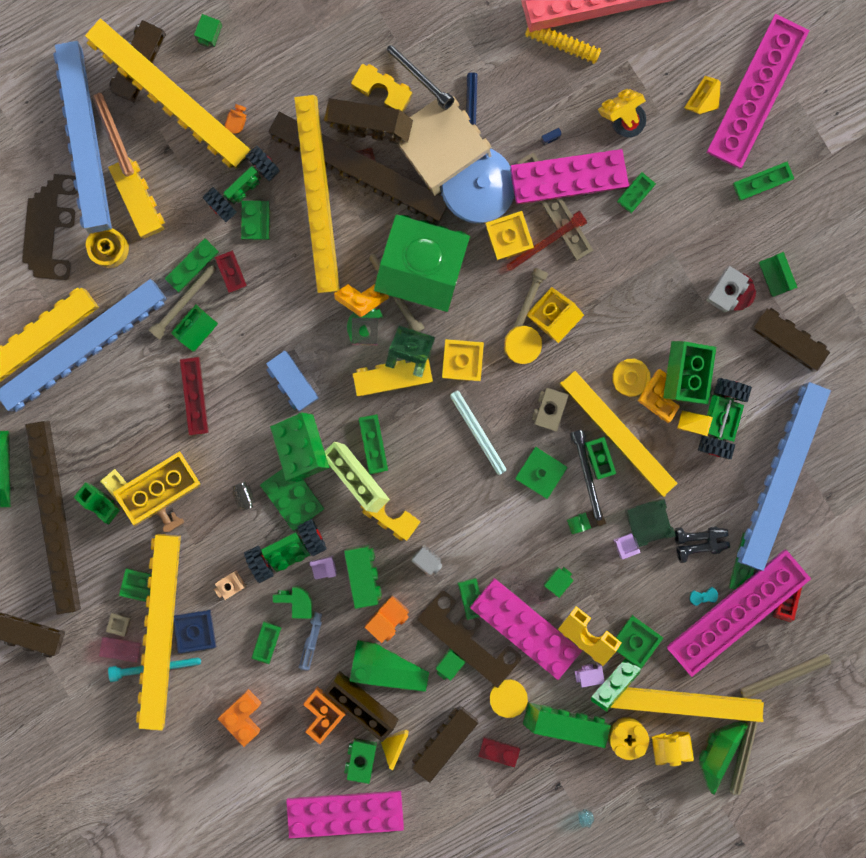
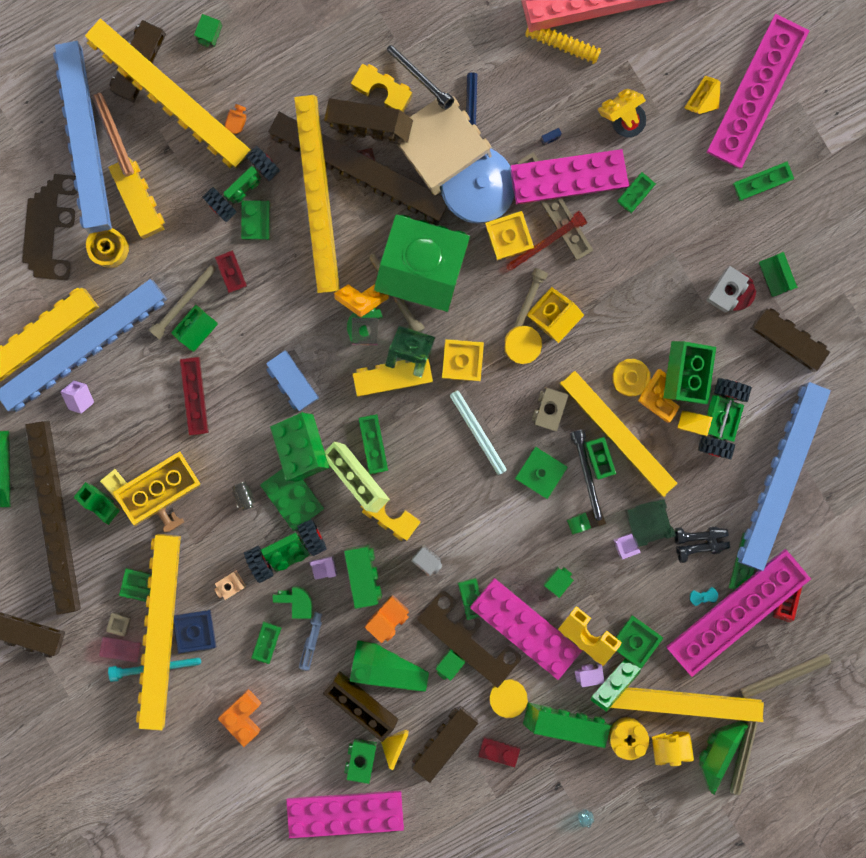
green plate [165,238,219,293] -> none
orange brick [303,686,346,744] -> none
none -> lavender panel [61,381,94,413]

